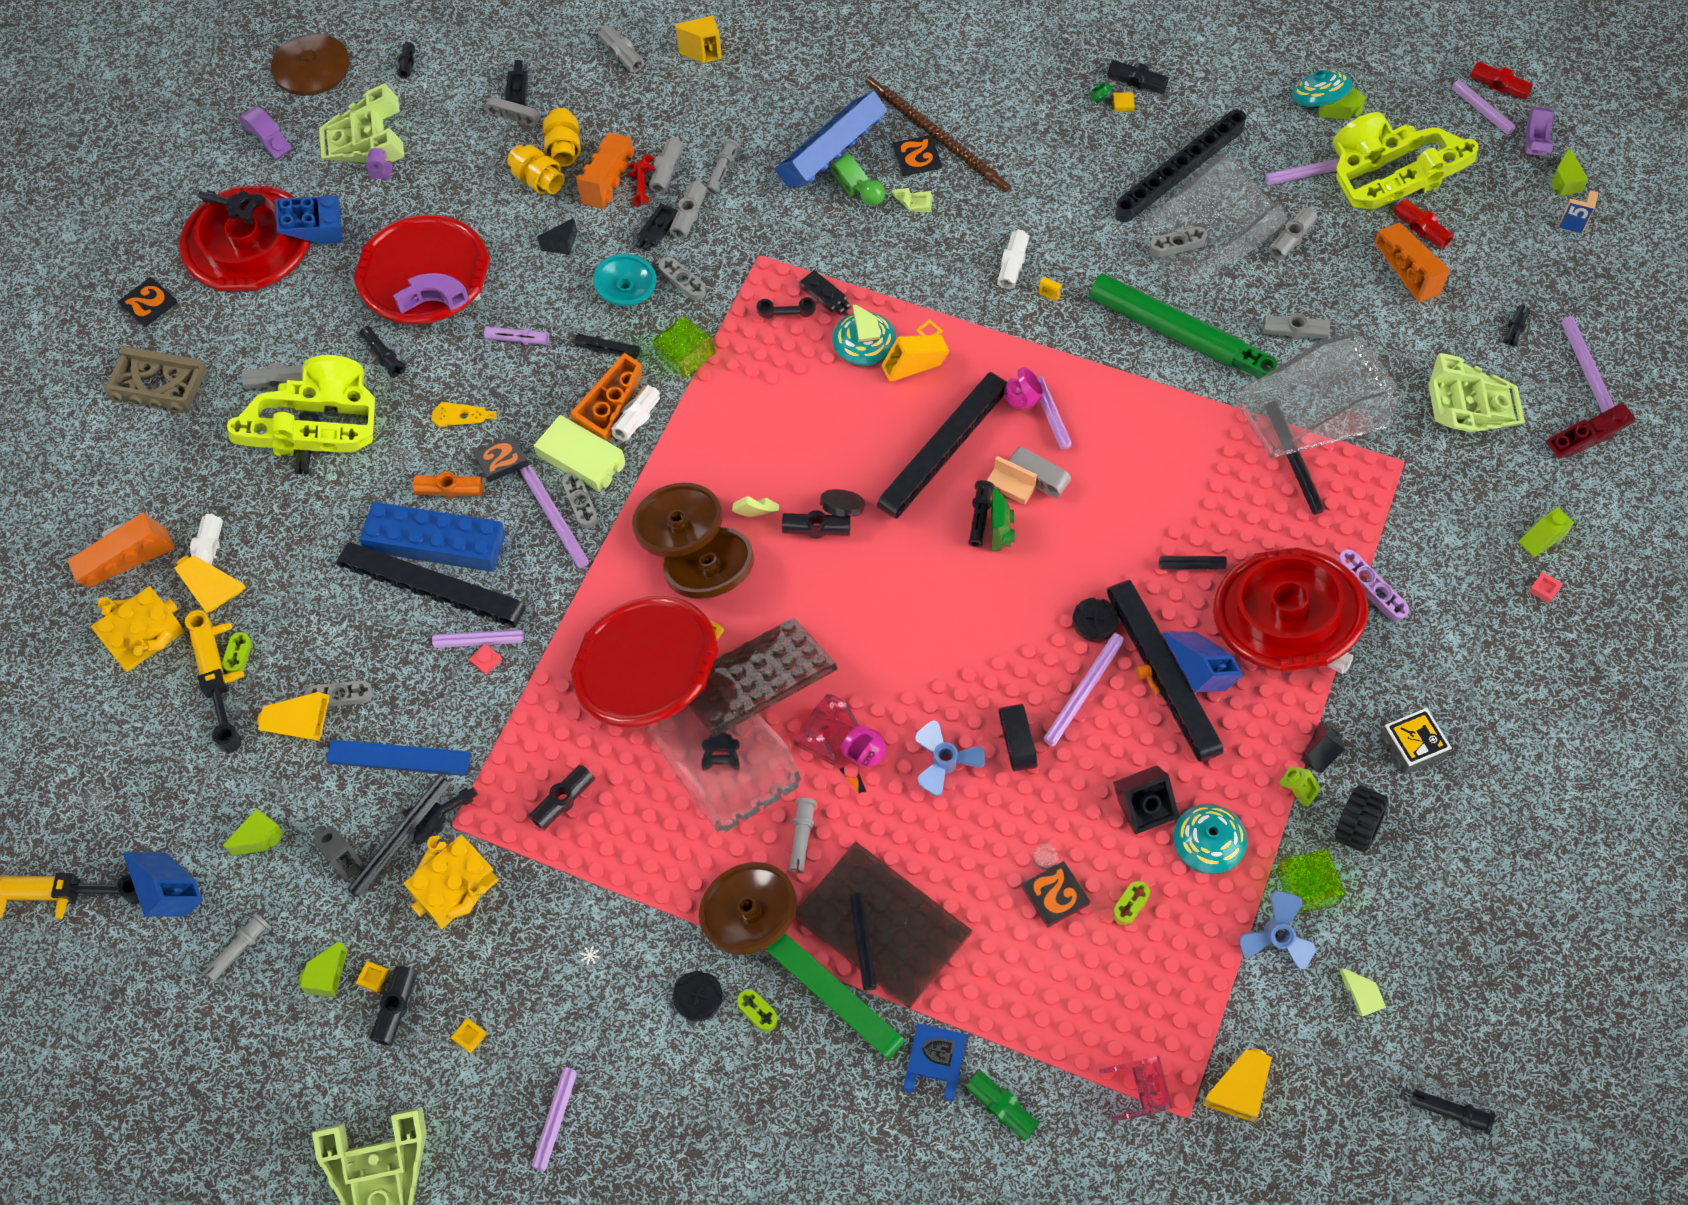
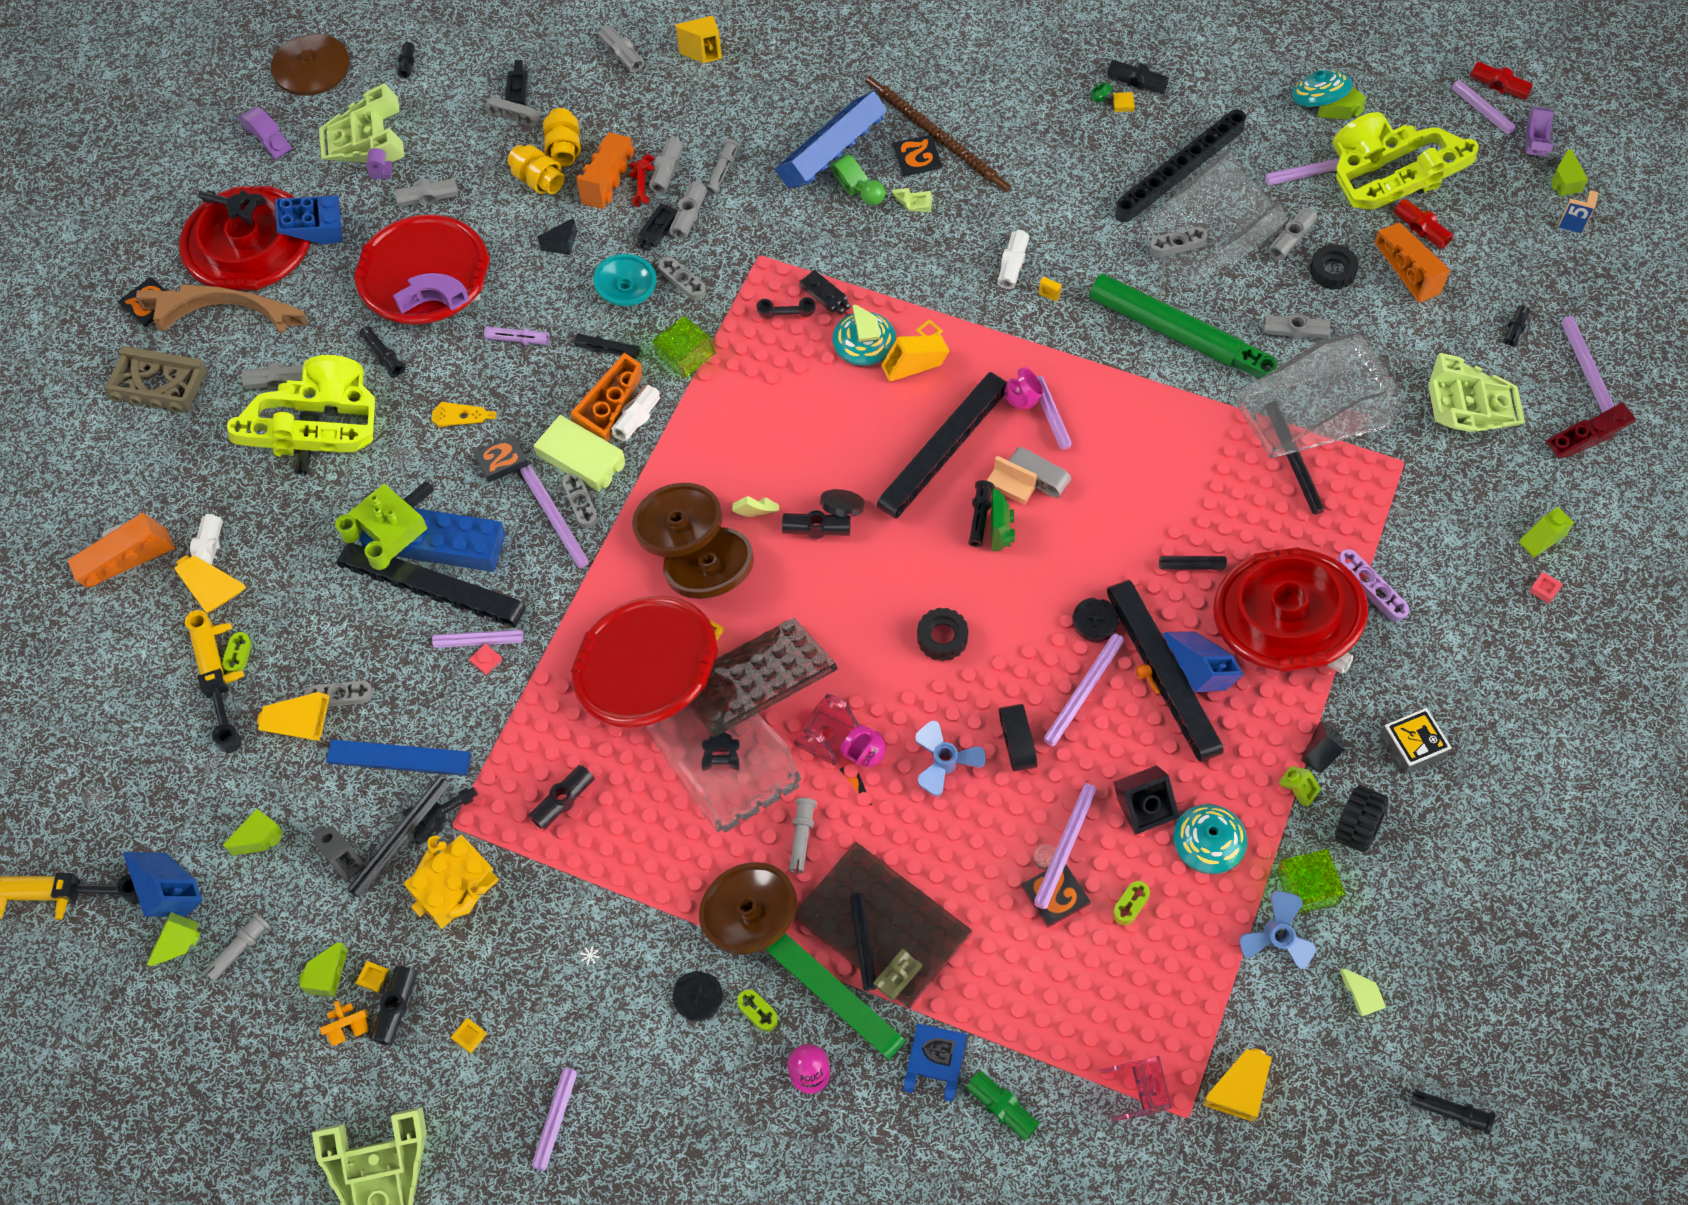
yellow torso [91,586,185,672] -> none
orange piece [413,472,483,499] -> none
none -> medium nougat slope [136,284,308,333]
none -> lime slope [147,912,201,966]
none -> light orange hips [320,1000,369,1046]
none -> lime piece [335,482,434,570]
none -> light grey piece [394,178,459,207]
none -> dark pink helmet [787,1044,830,1094]
none -> olive hips [873,949,923,1001]
none -> black tyre [917,608,968,661]
none -> lavender axle [1034,783,1096,909]
none -> black tyre [1310,244,1359,290]

